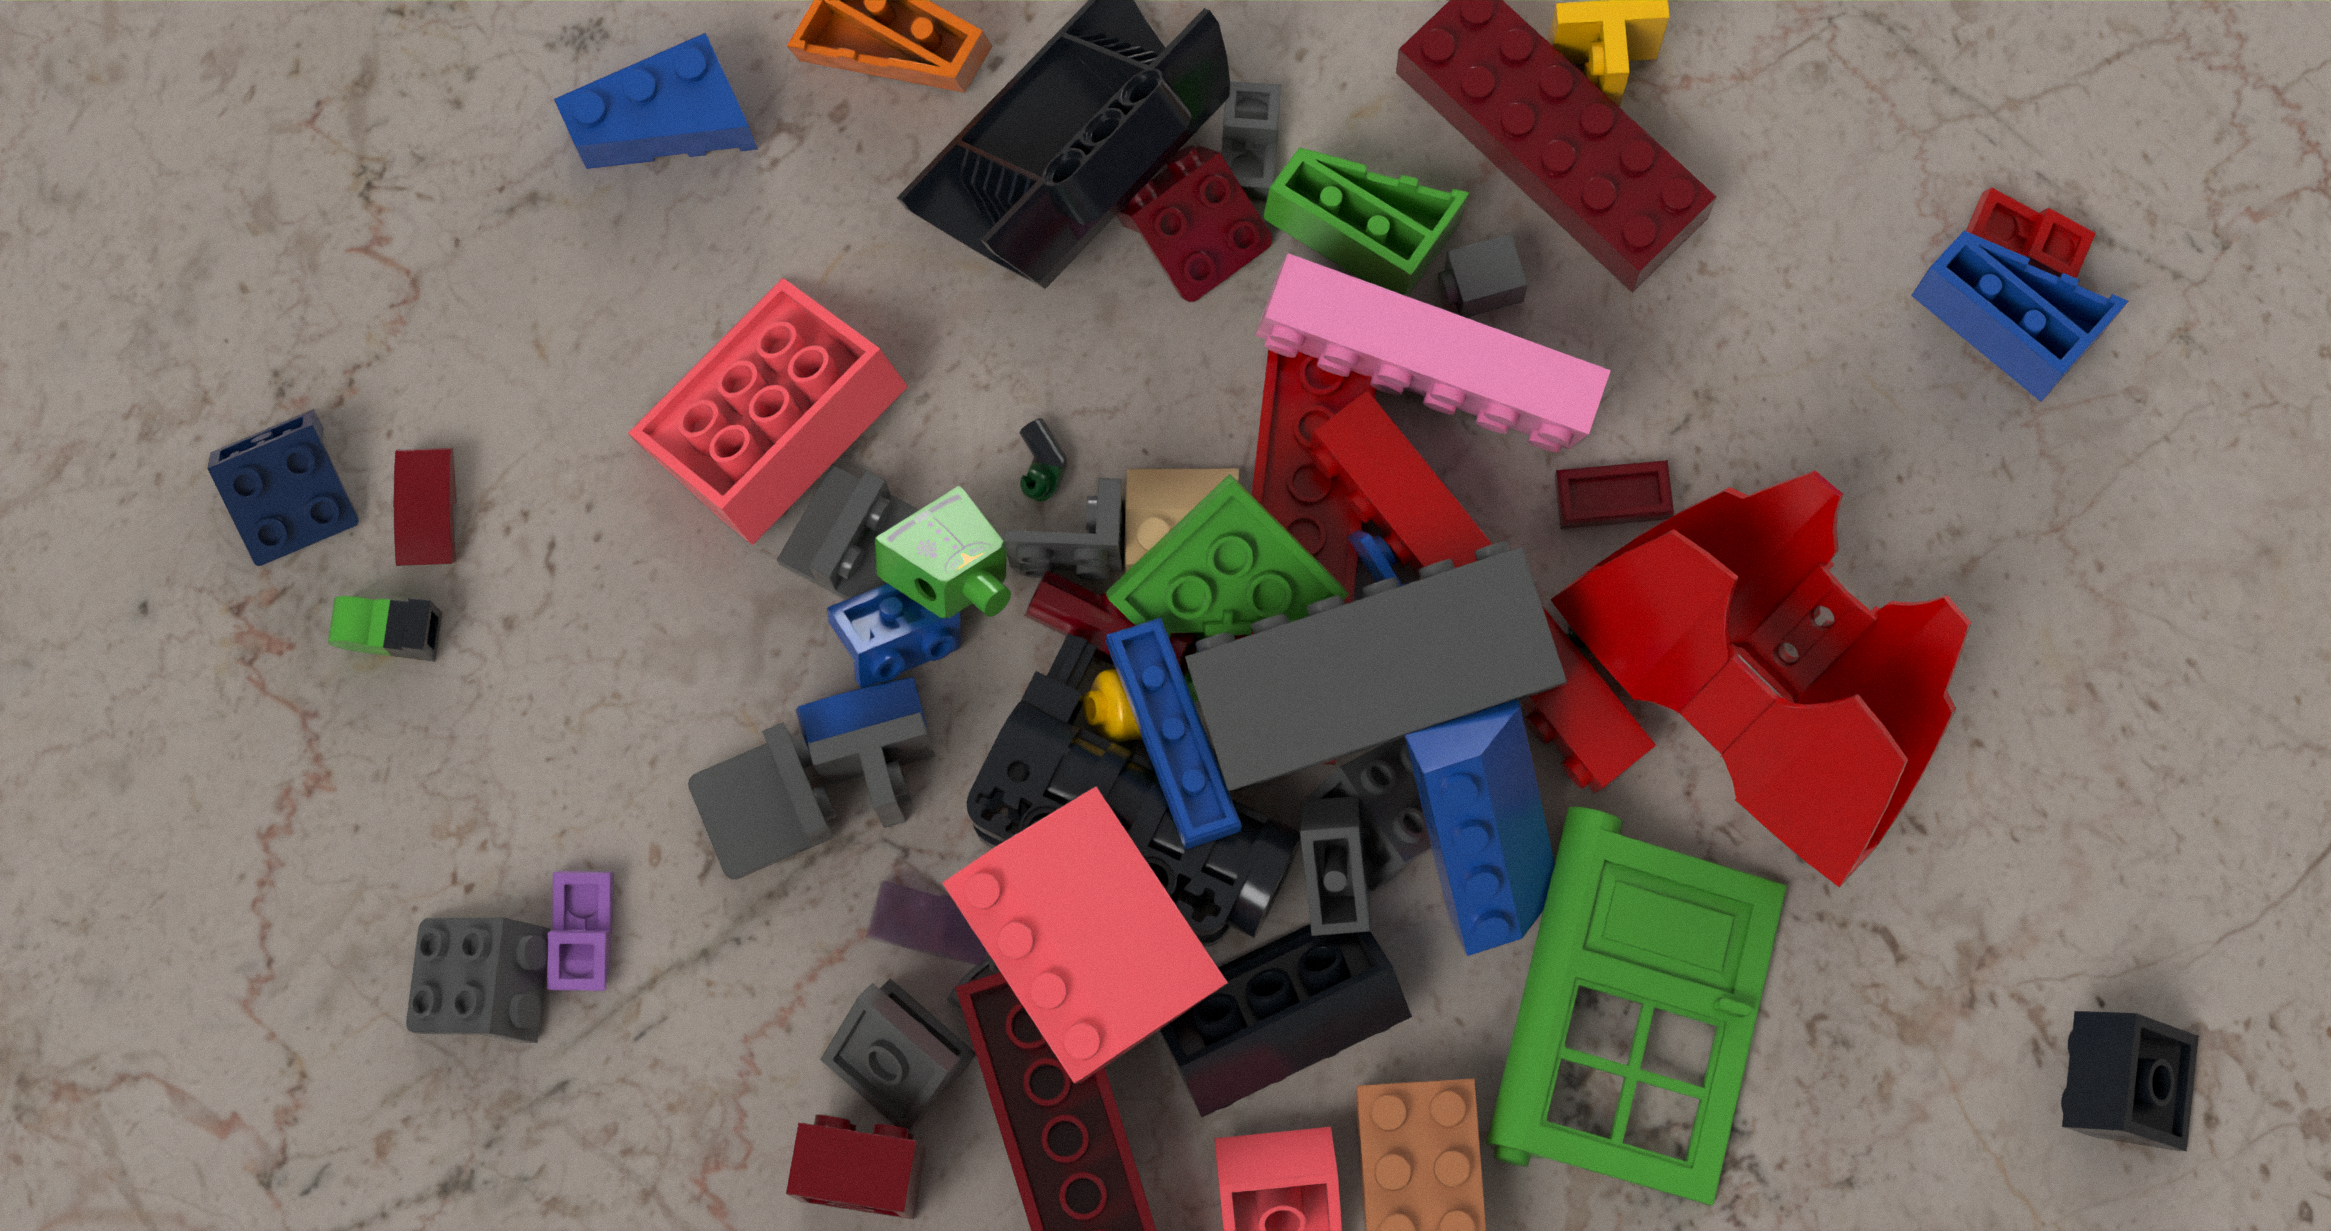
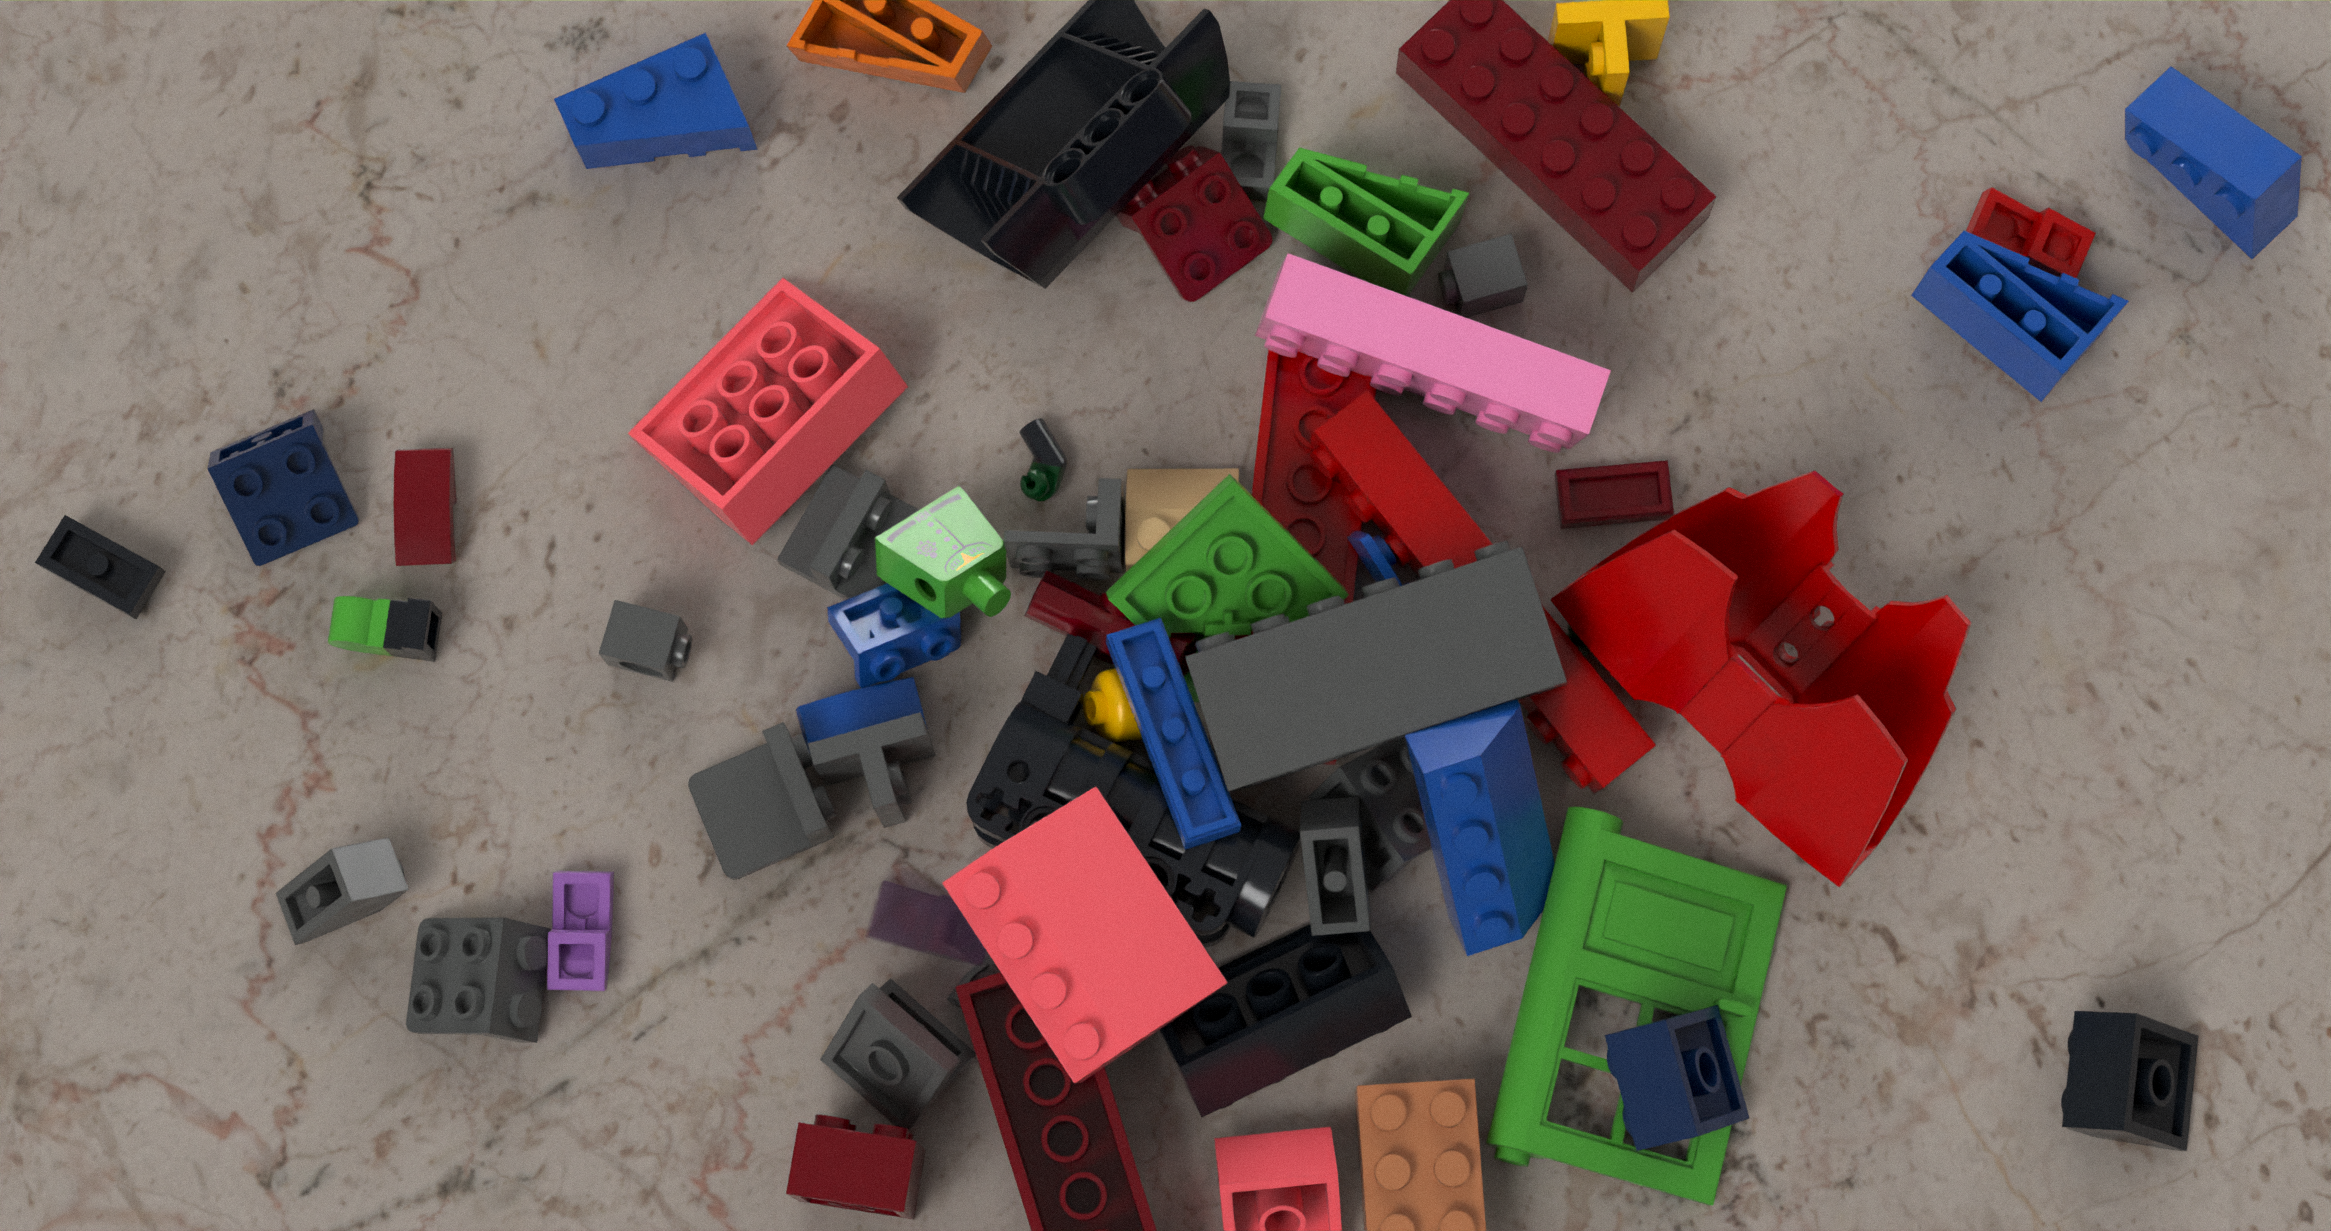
none -> black plate [35,515,166,619]
none -> dark grey slope [276,837,409,945]
none -> dark grey brick [599,600,692,682]
none -> dark blue slope [1605,1005,1750,1151]
none -> blue wedge [2125,66,2302,259]

